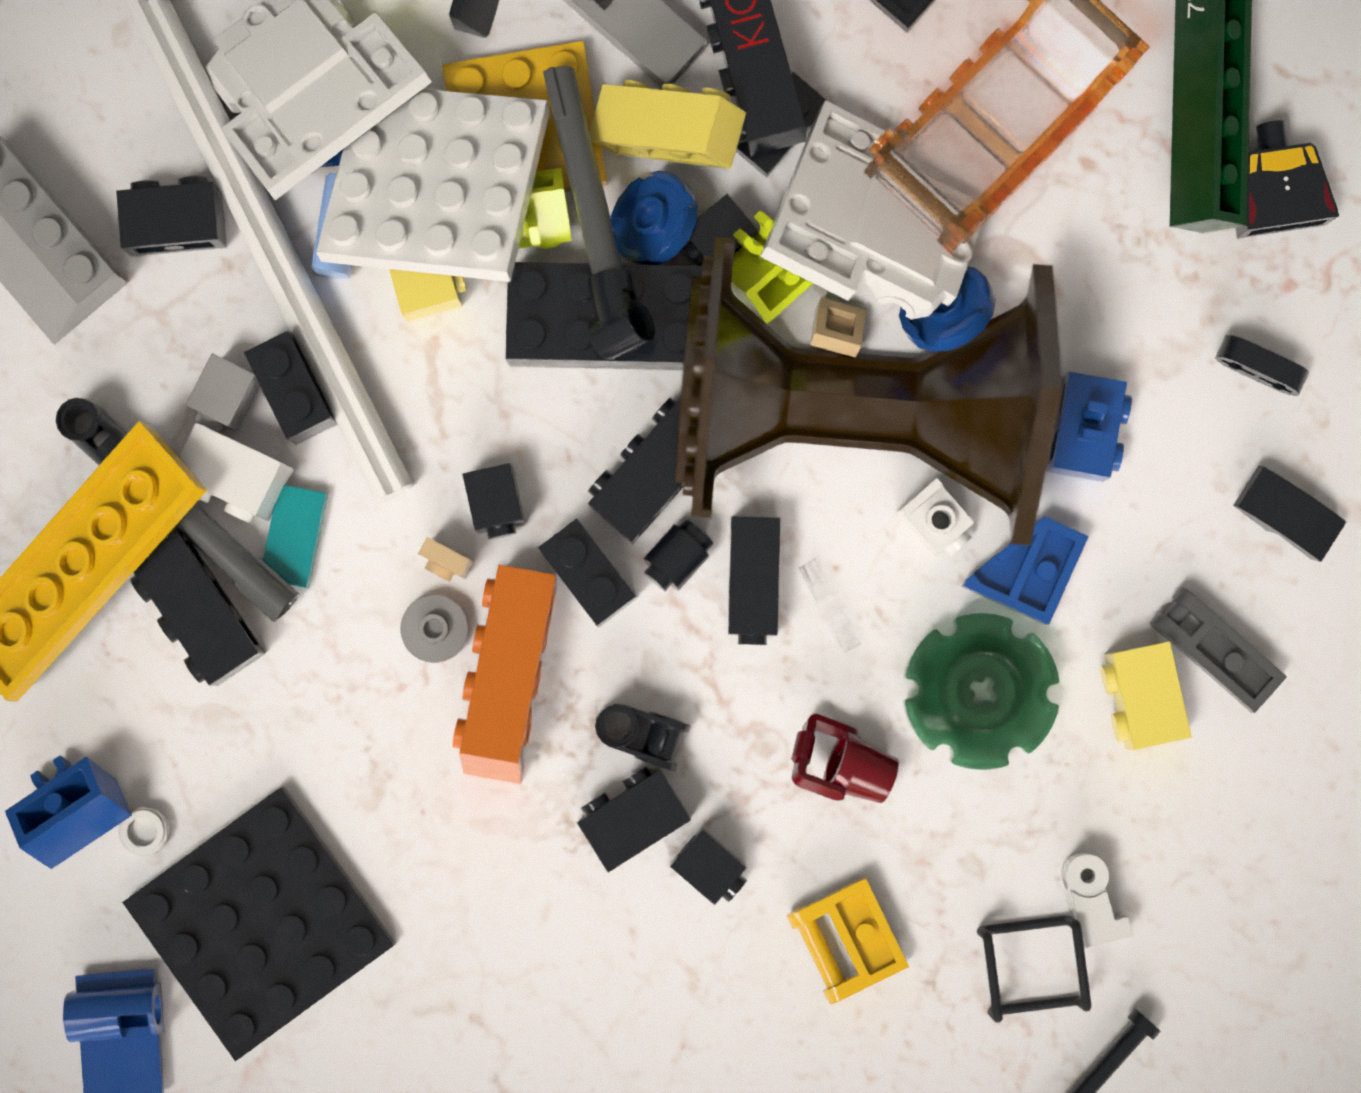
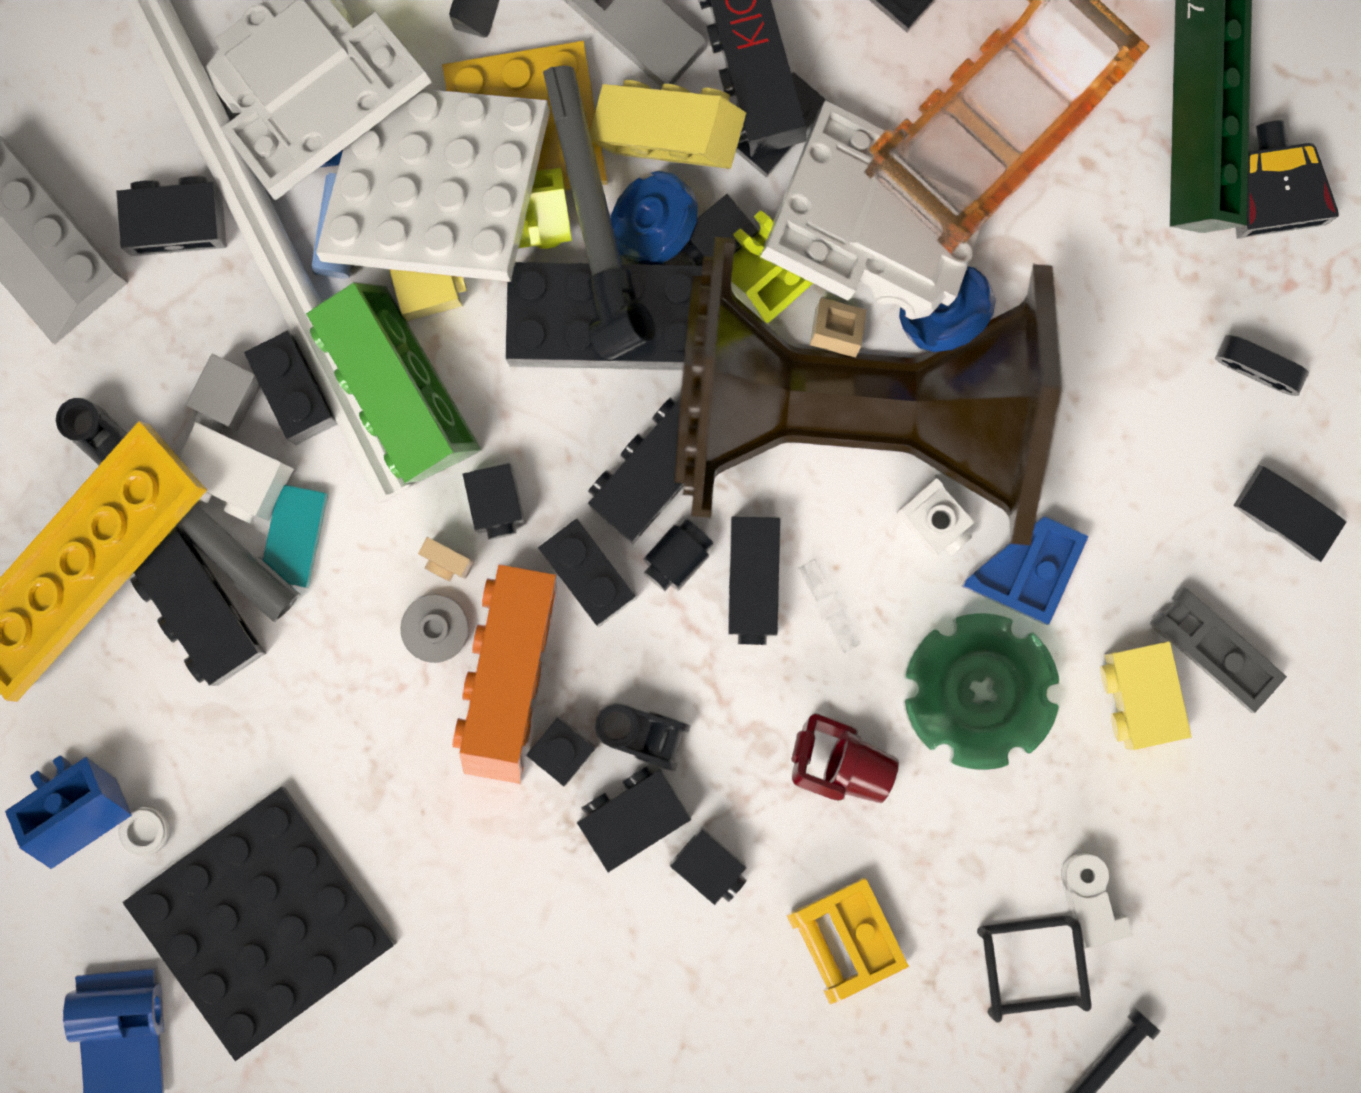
blue brick [1046,372,1132,482] -> none
none -> bright green slope [306,282,482,483]
none -> black brick [526,717,597,787]

